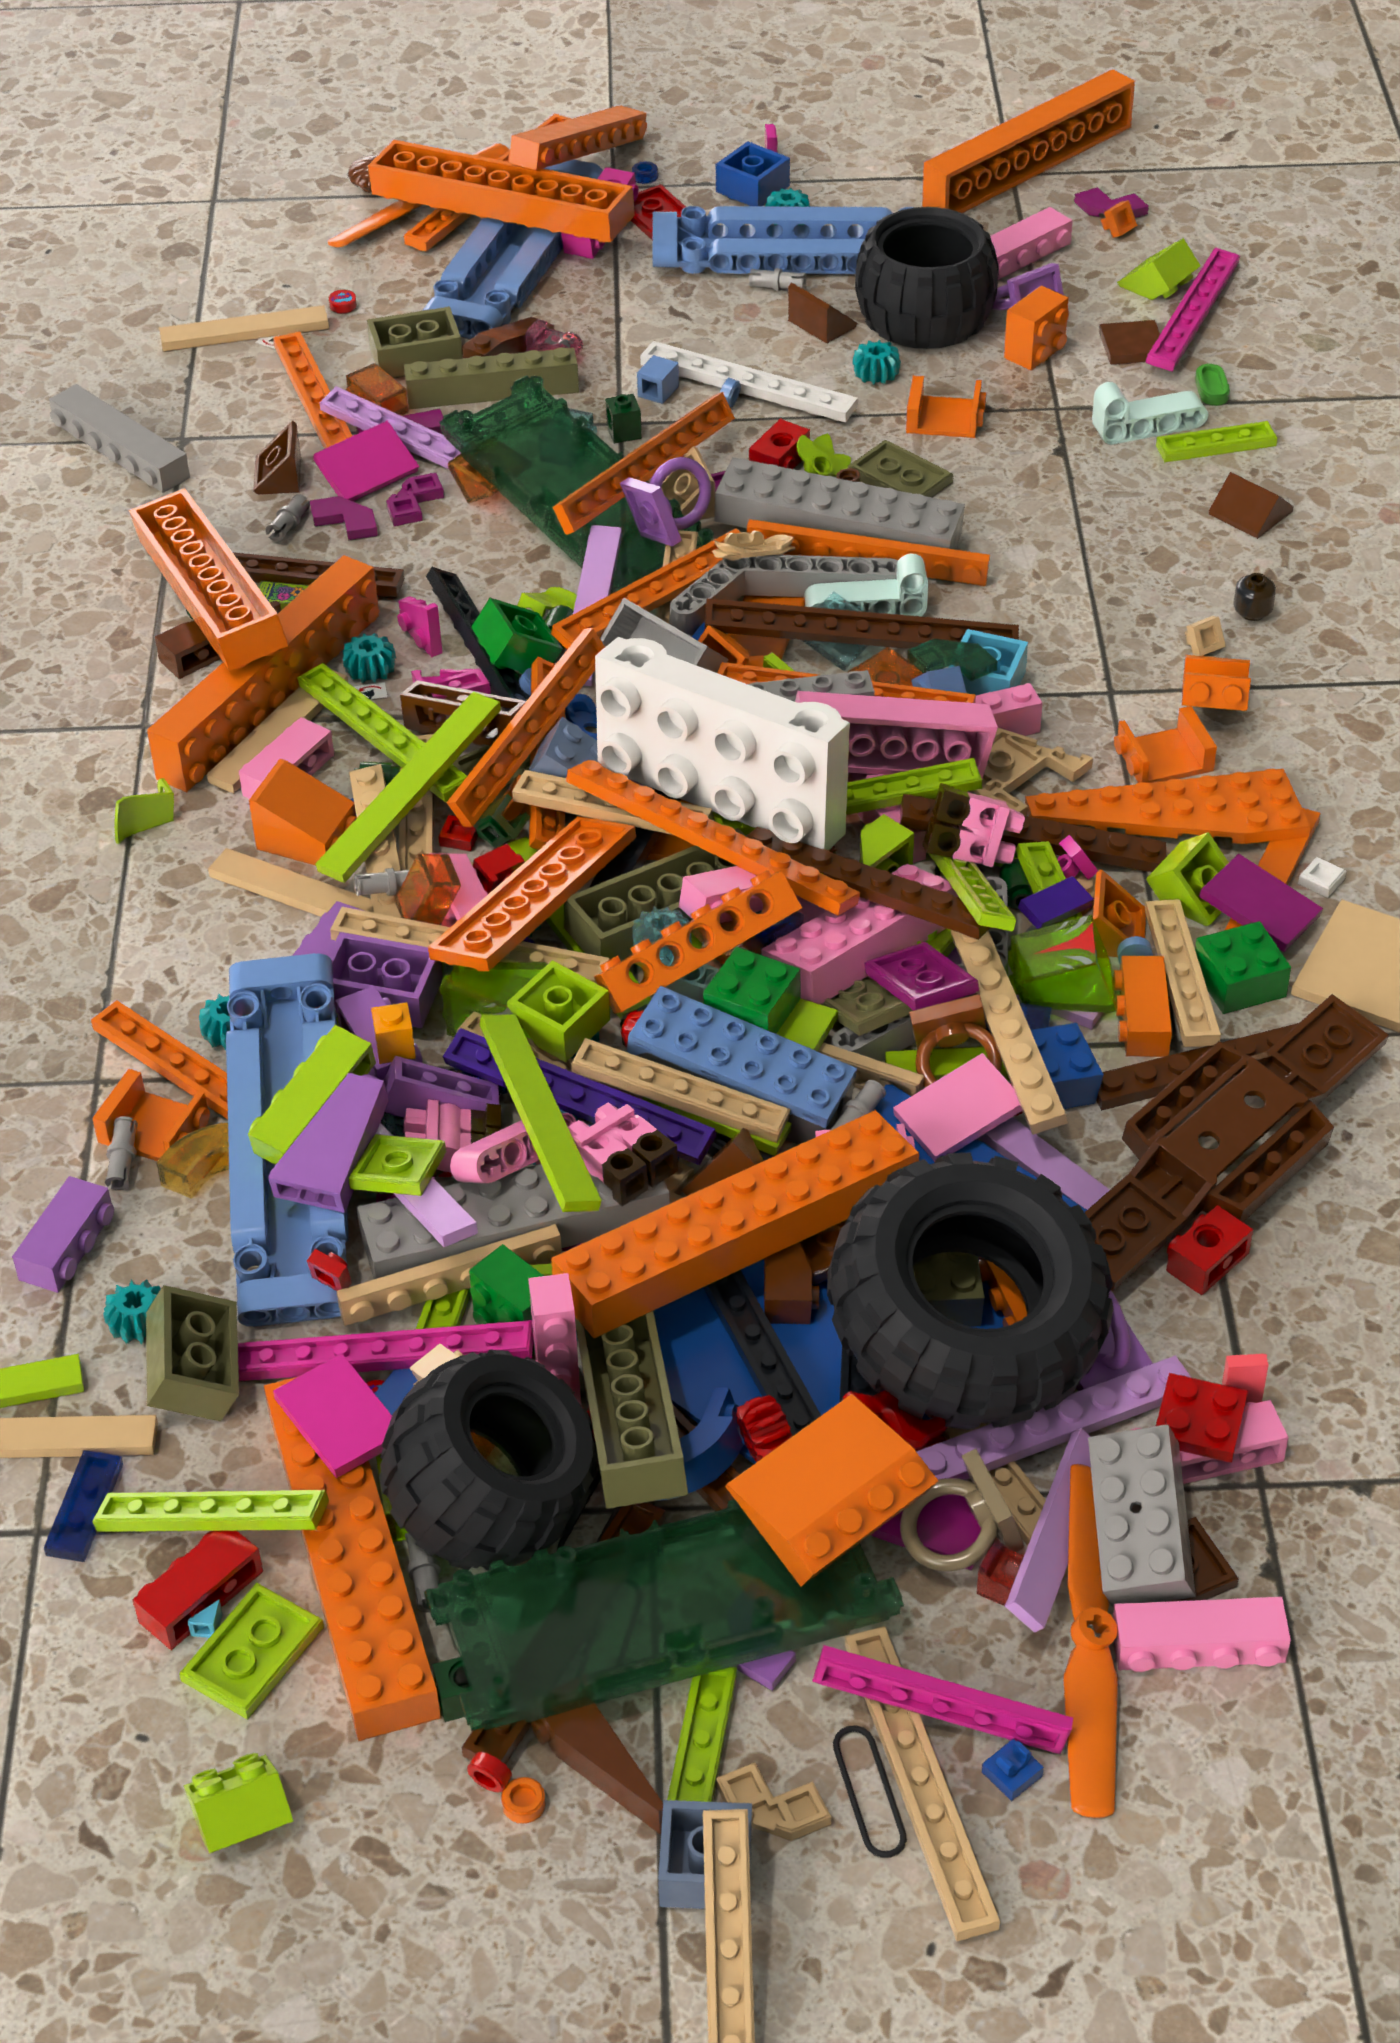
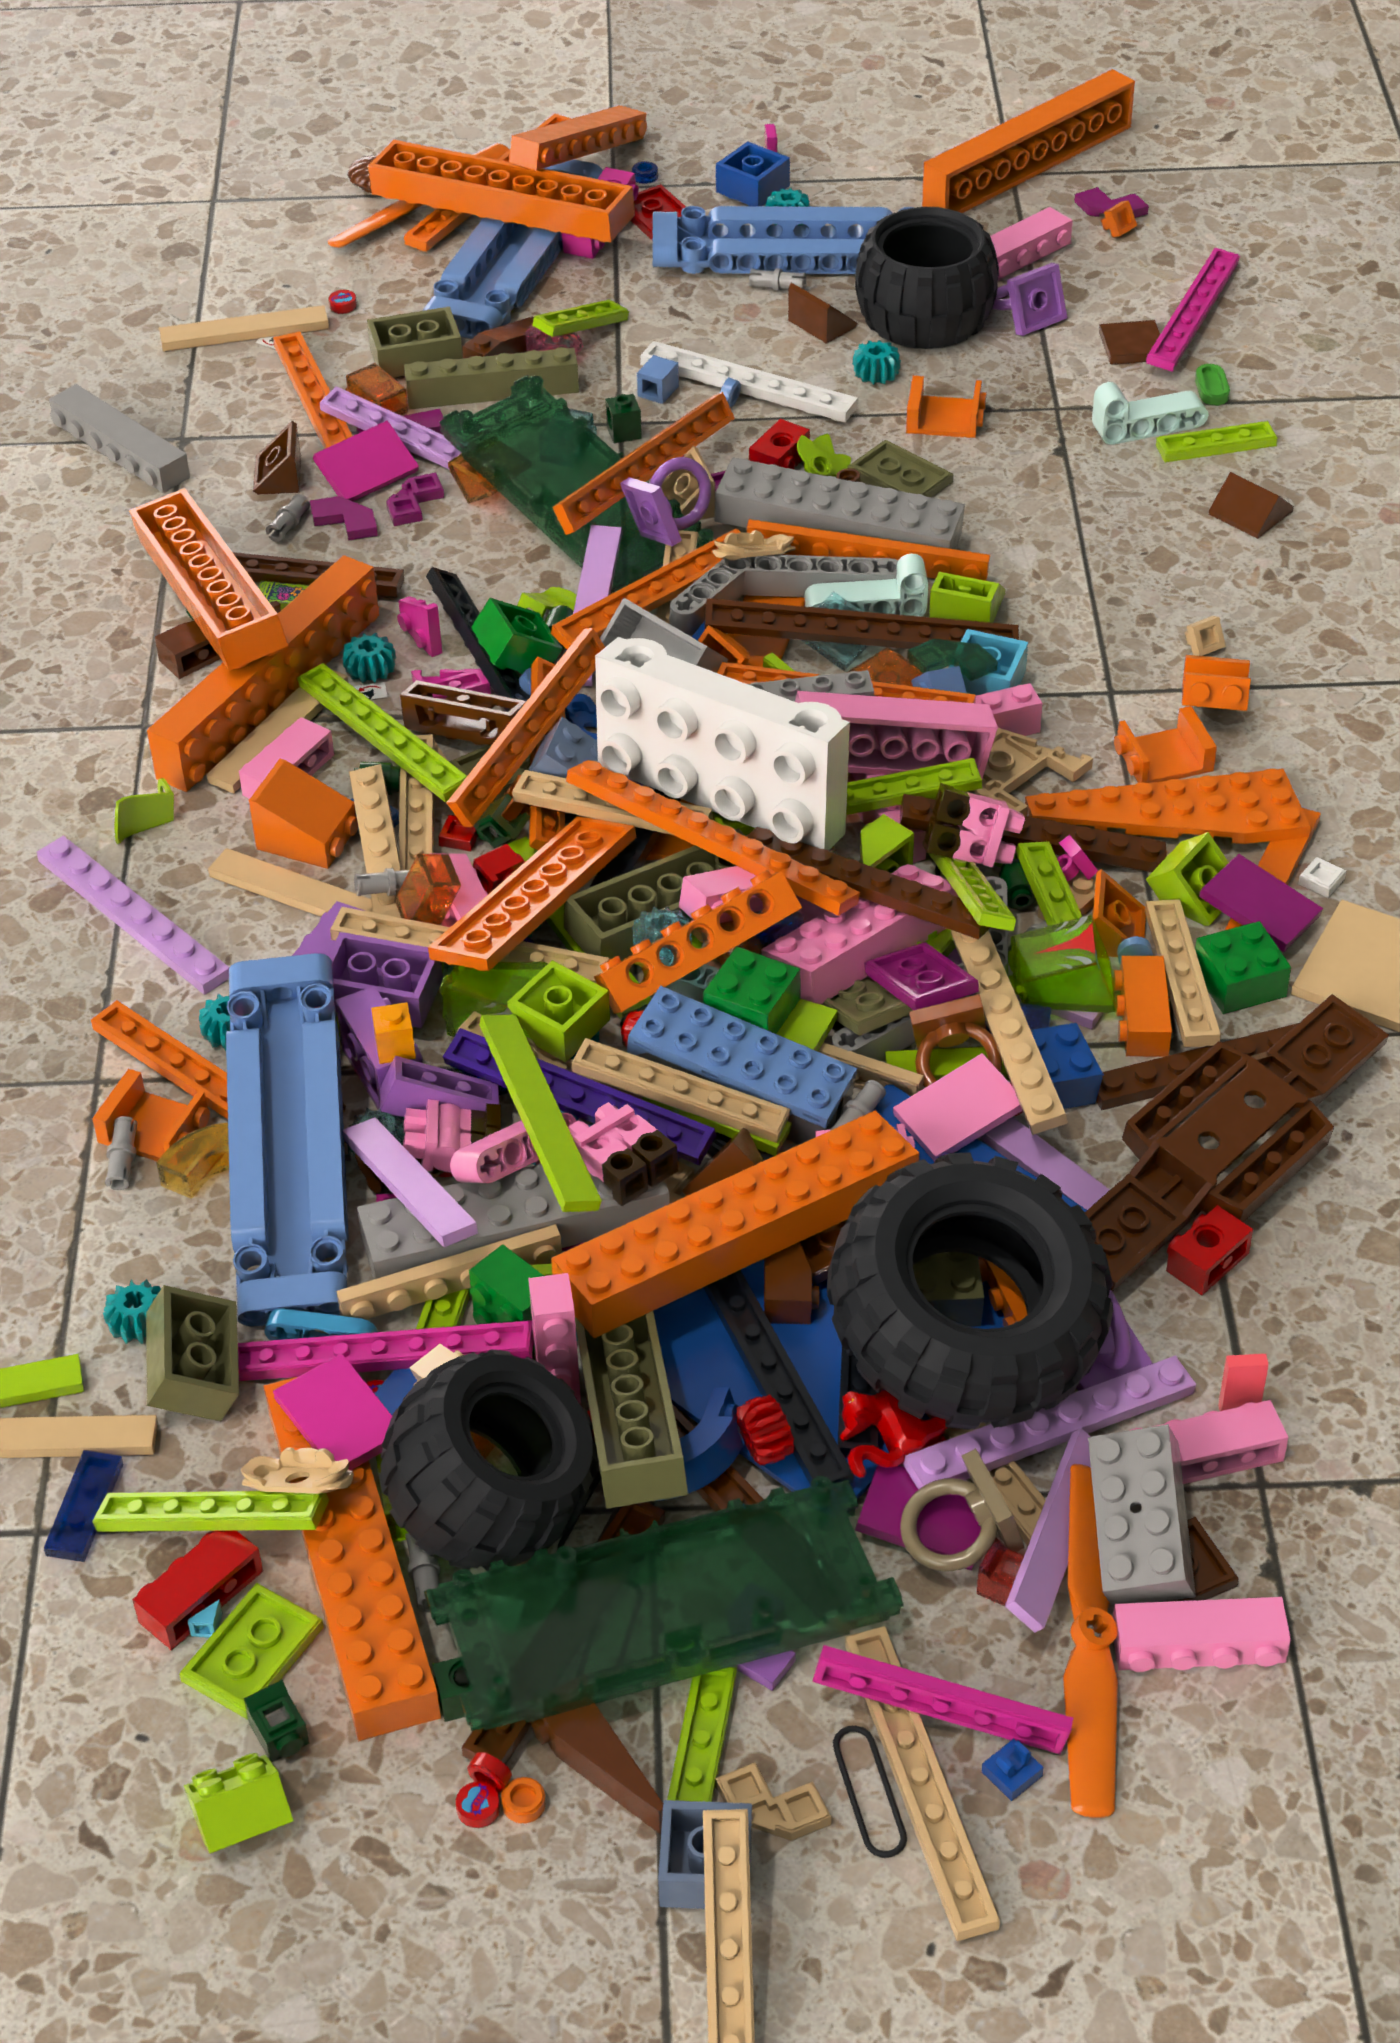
medium lavender brick [12,1176,114,1293] -> none
lime brick [248,1025,376,1165] -> none
medium lavender slope [268,1073,389,1213] -> none
red plate [307,1248,352,1291] -> none
lime tile [315,691,501,883] -> none
lime tile [348,1134,447,1196] -> none
orange slope [725,1394,938,1587] -> none
orange brick [1004,285,1069,370] -> none
dark purple tile [1018,876,1094,931] -> none
lime slope [1117,238,1201,300] -> none
red plate [1156,1373,1248,1463] -> none
dark brown head [1233,573,1276,621] -> none
none -> lavender plate [37,836,230,995]
none -> tan piece [241,1447,354,1494]
none -> dark green window [244,1680,310,1763]
none -> dark azure beam [264,1309,378,1340]
none -> red tile [456,1781,500,1828]
none -> lime tile [532,299,629,337]
none -> lime slope [929,572,1006,623]

